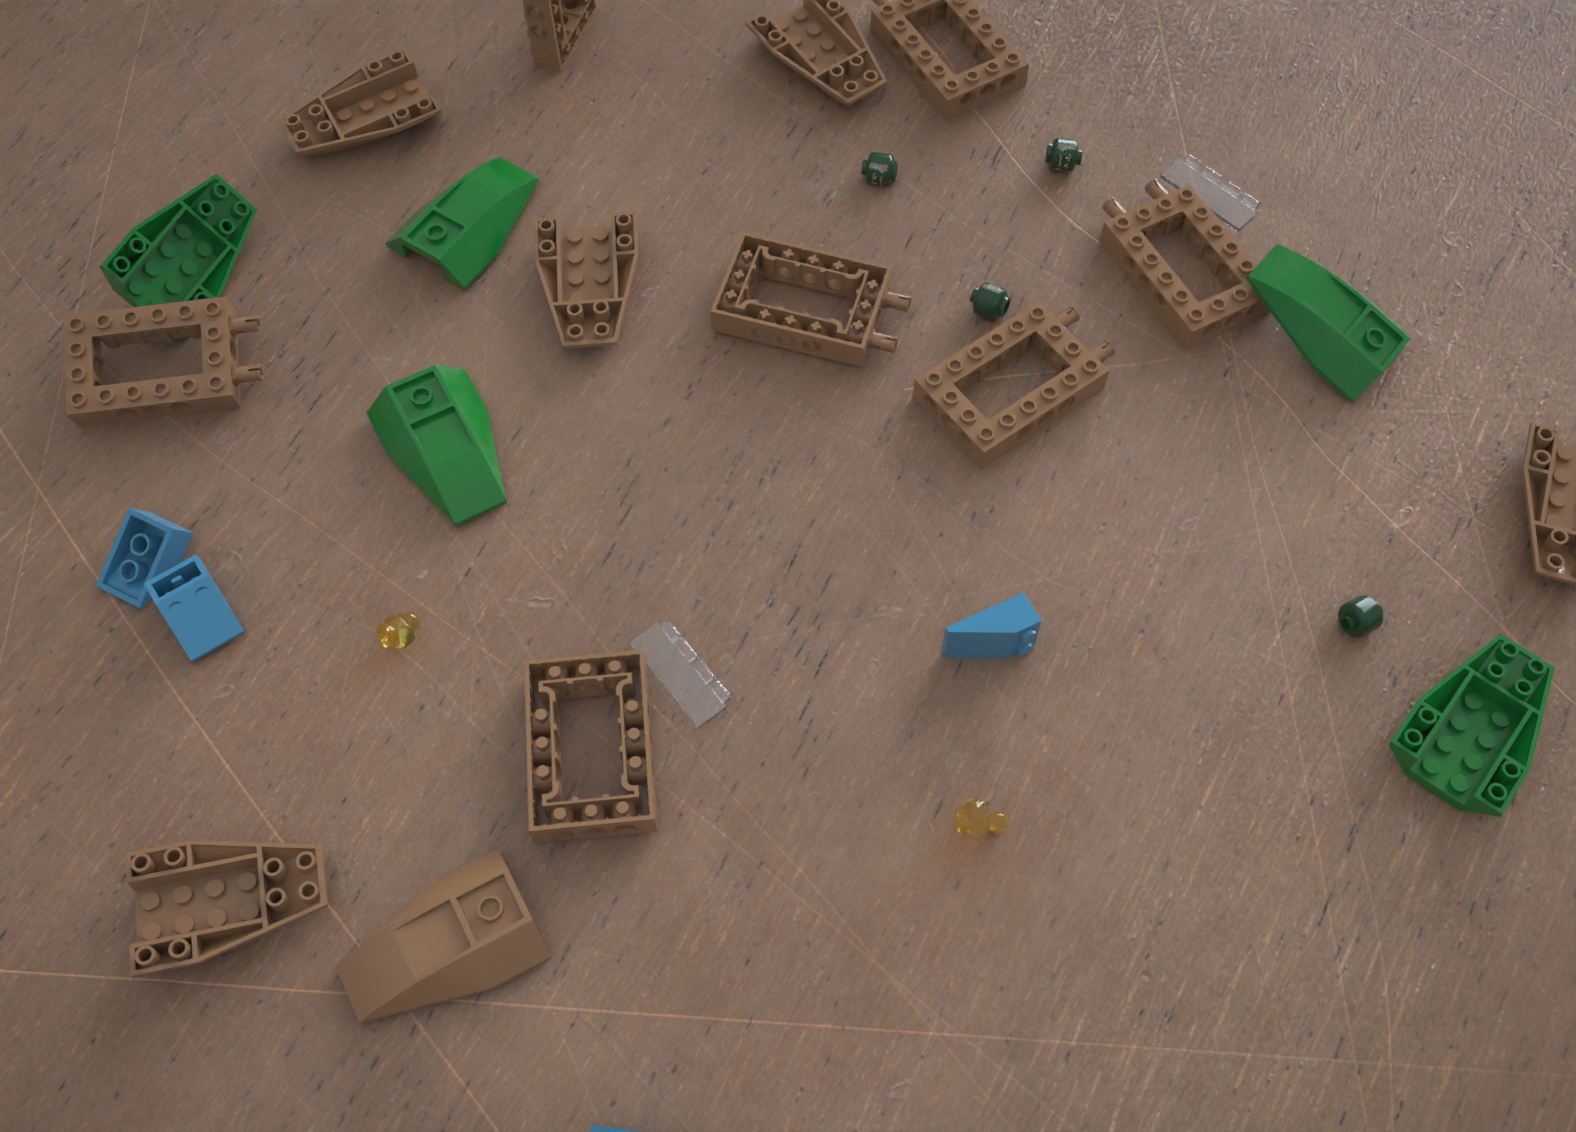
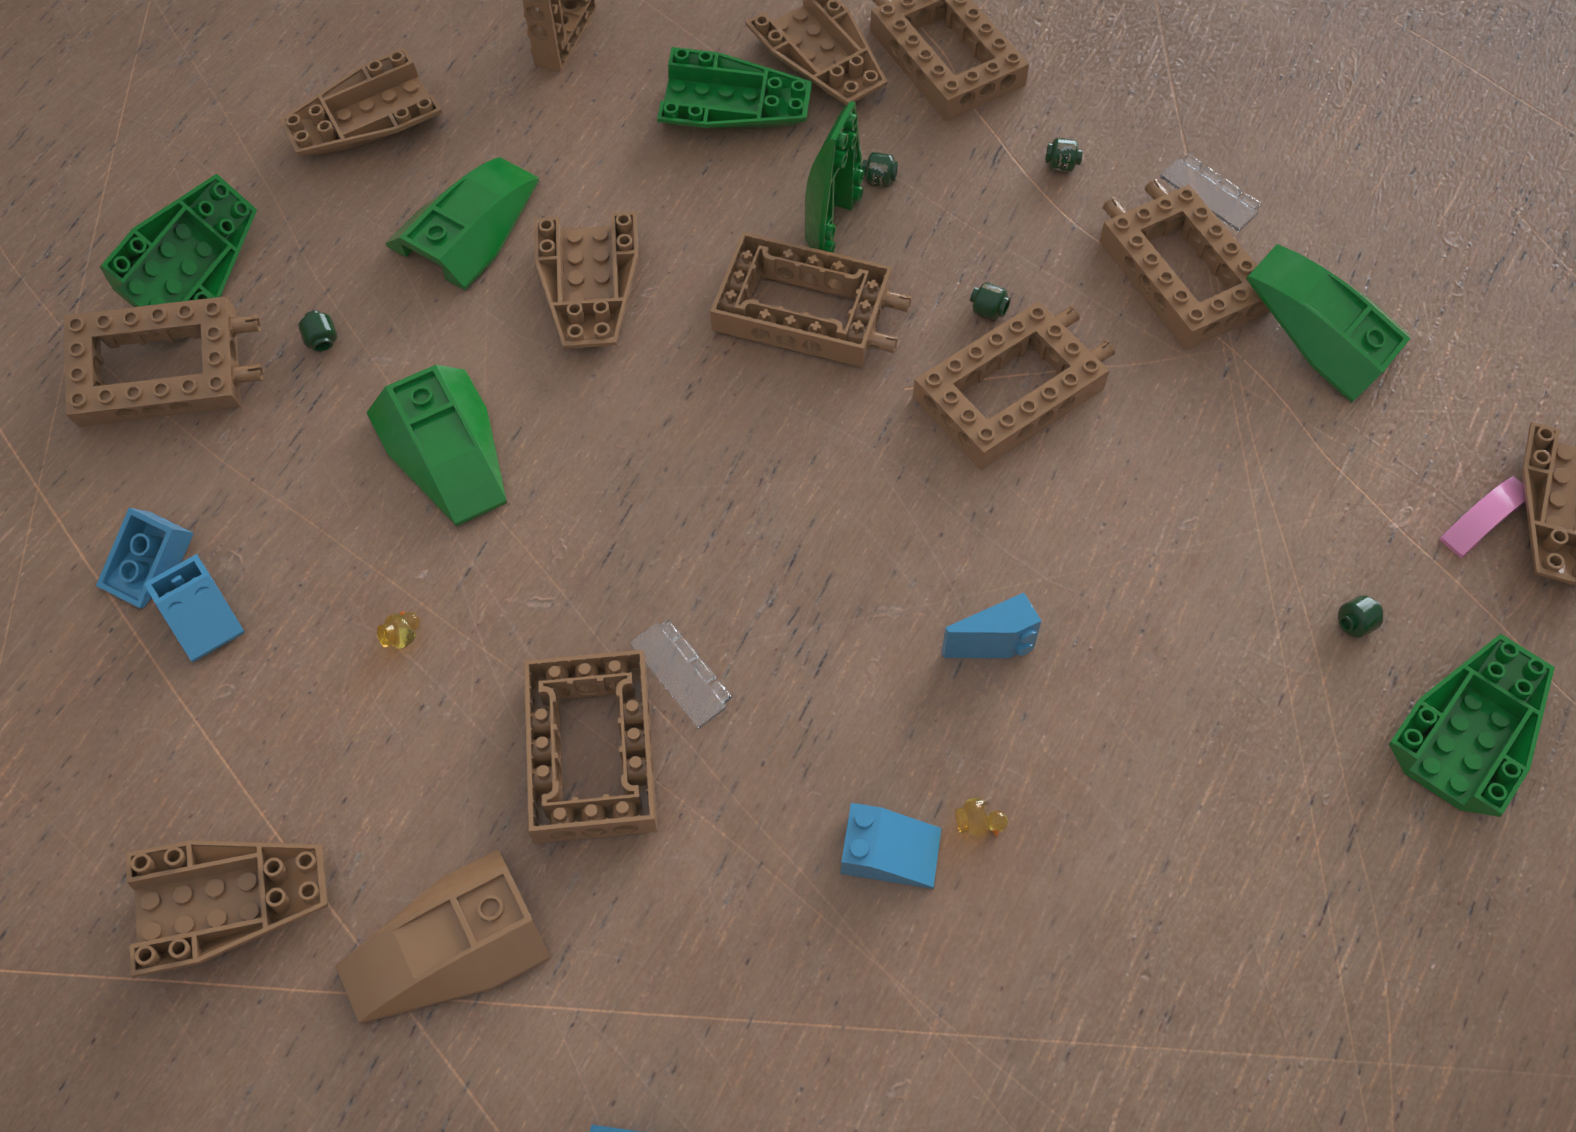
none -> dark green head [298,310,337,352]
none -> green wedge [657,47,812,129]
none -> green wedge [805,101,864,253]
none -> dark azure slope [841,803,942,889]
none -> bright pink slope [1439,476,1526,558]

